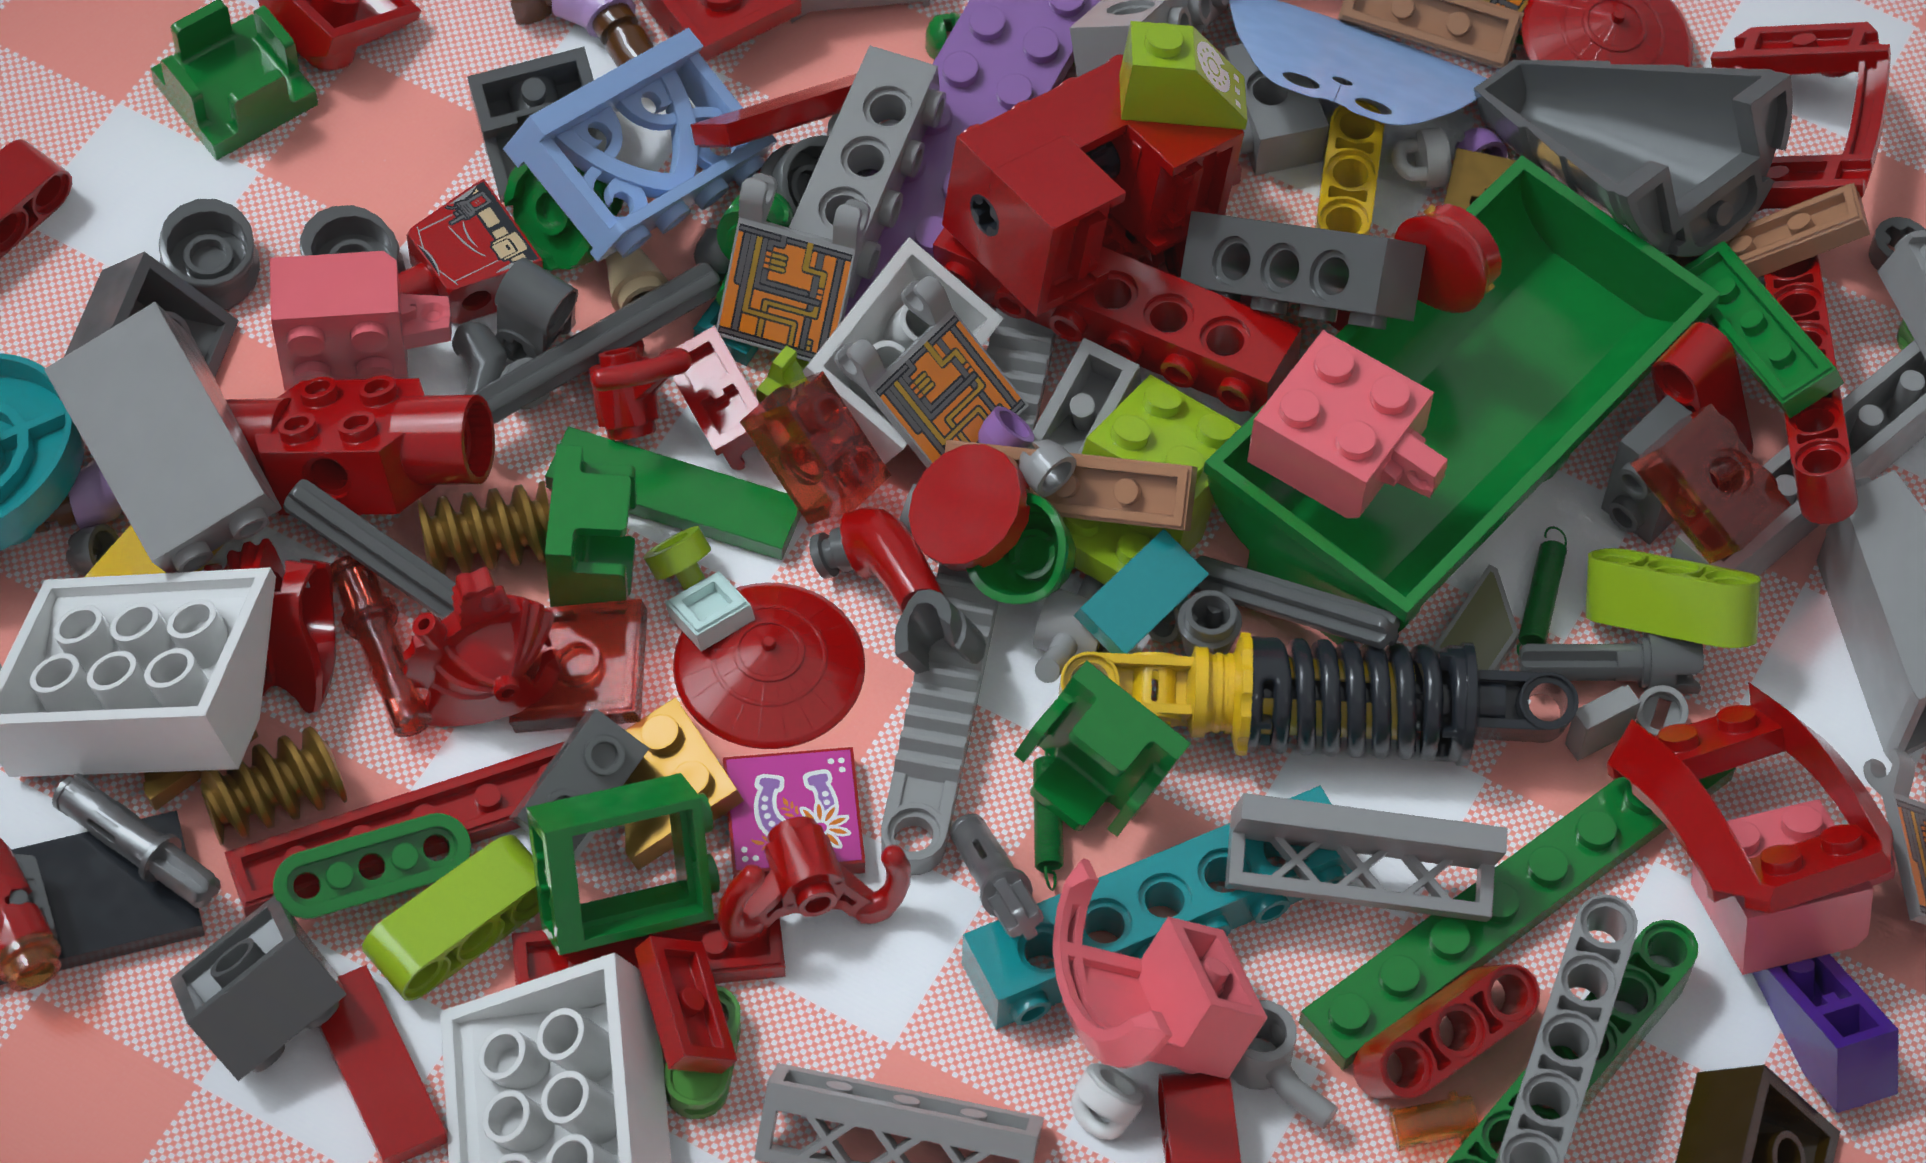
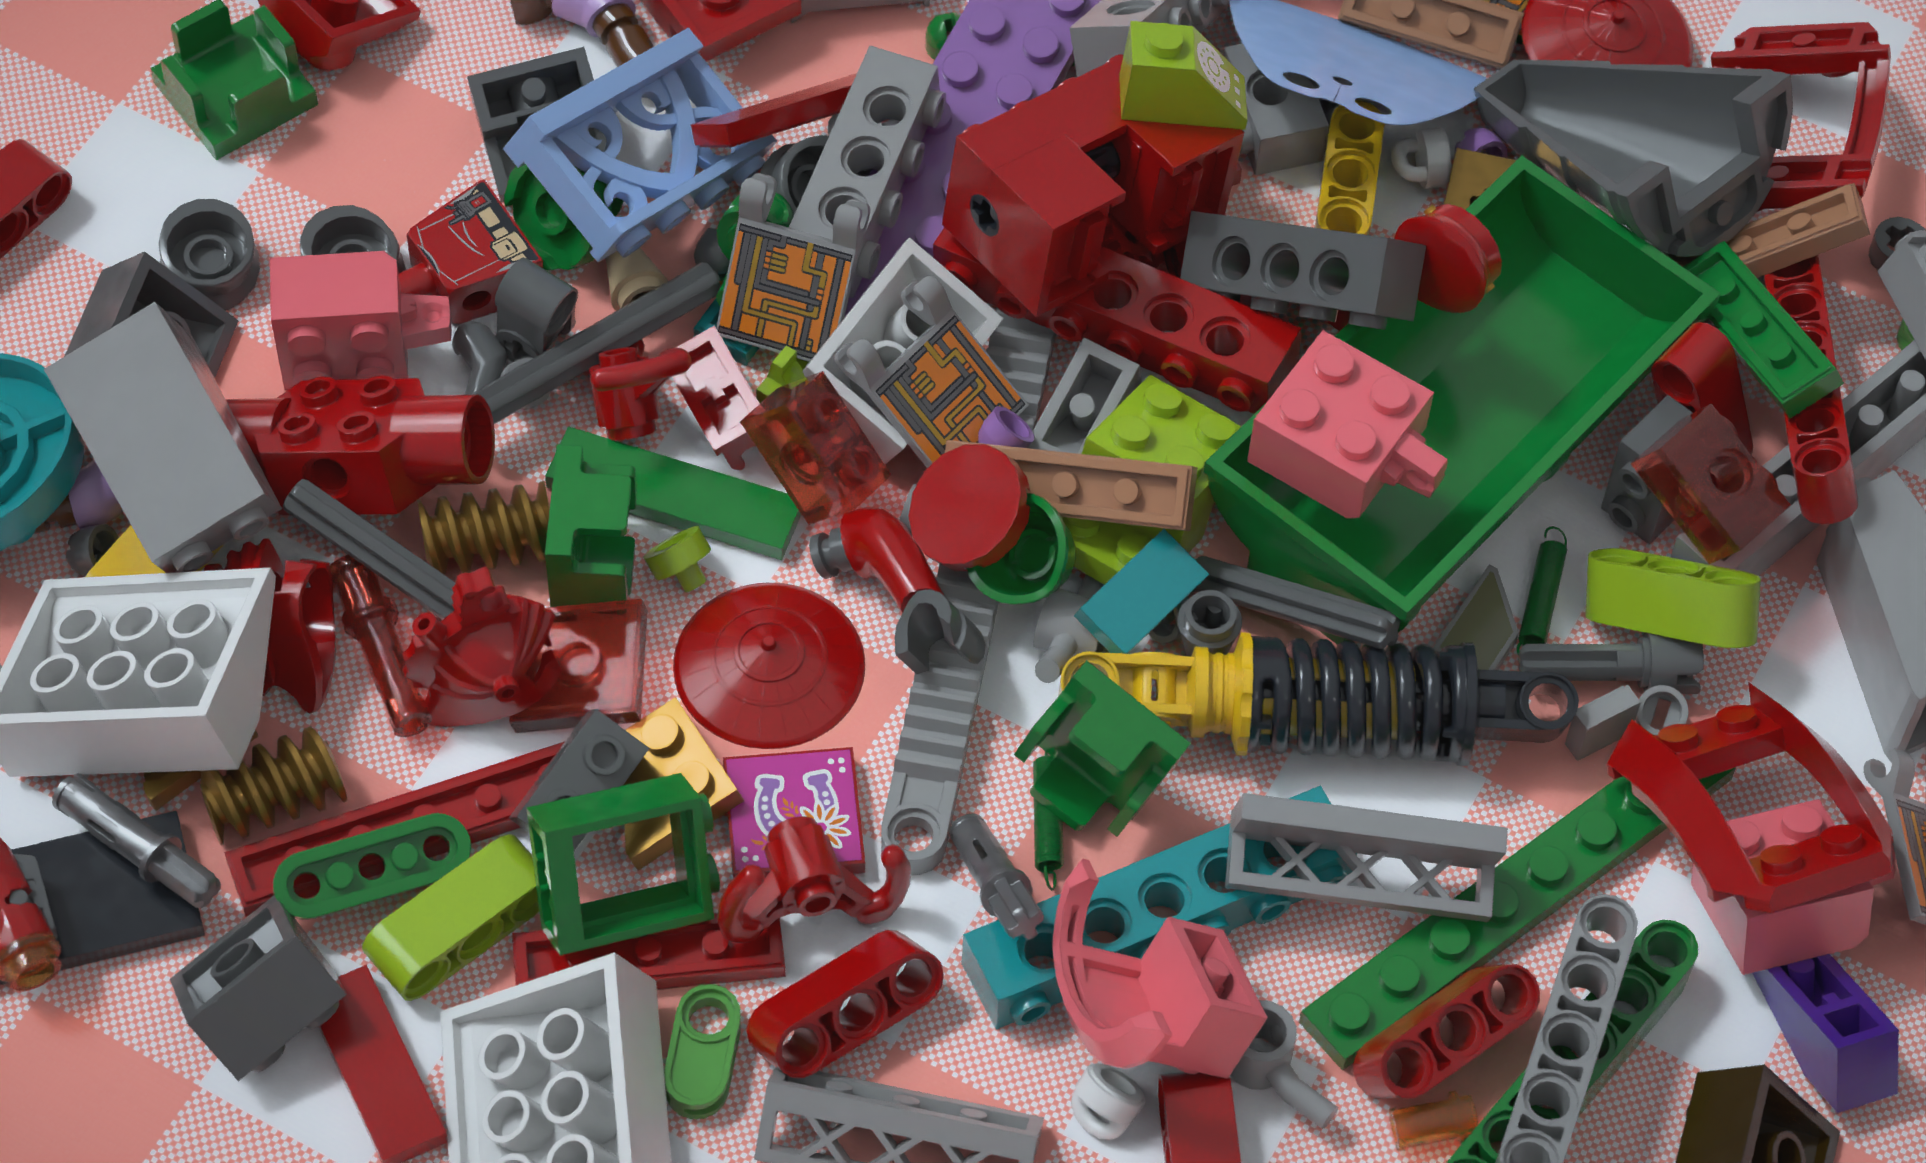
red plate [634,936,738,1074] -> none
light aqua tile [665,571,755,651] -> none
light grey hinge [1019,439,1076,497] -> none
none -> red beam [746,930,944,1078]

